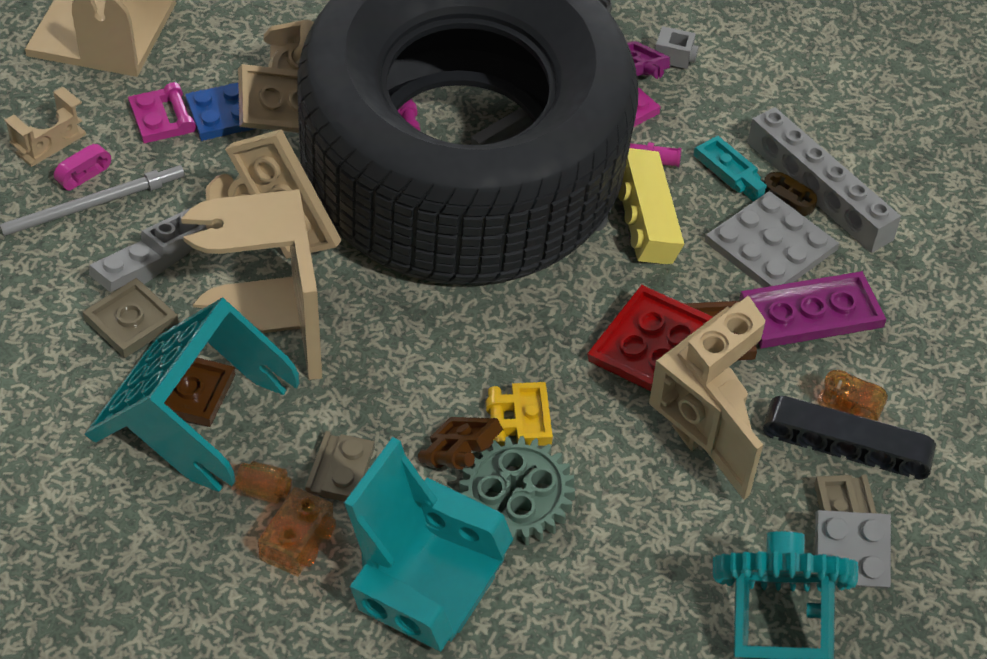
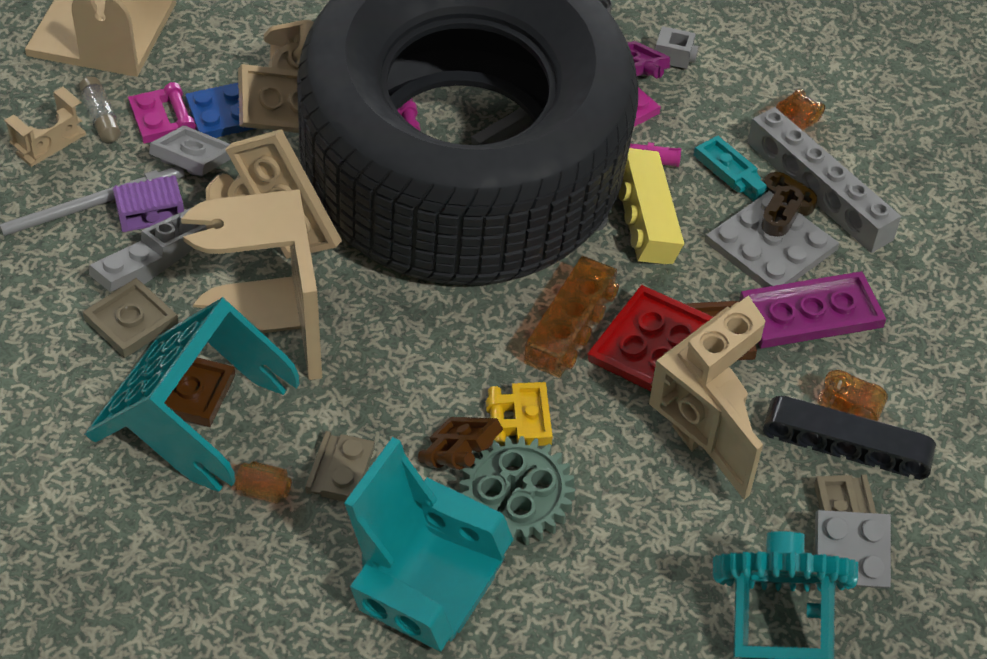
dark pink beam [54,144,111,190] -> none
clear orange brick [258,486,336,577] -> none
none -> piece [79,76,121,143]
none -> medium lavender brick [113,175,184,232]
none -> light grey plate [149,125,231,176]
none -> clear orange brick [524,255,619,378]
none -> dark brown beam [761,186,803,237]
none -> clear orange piece [776,89,825,131]

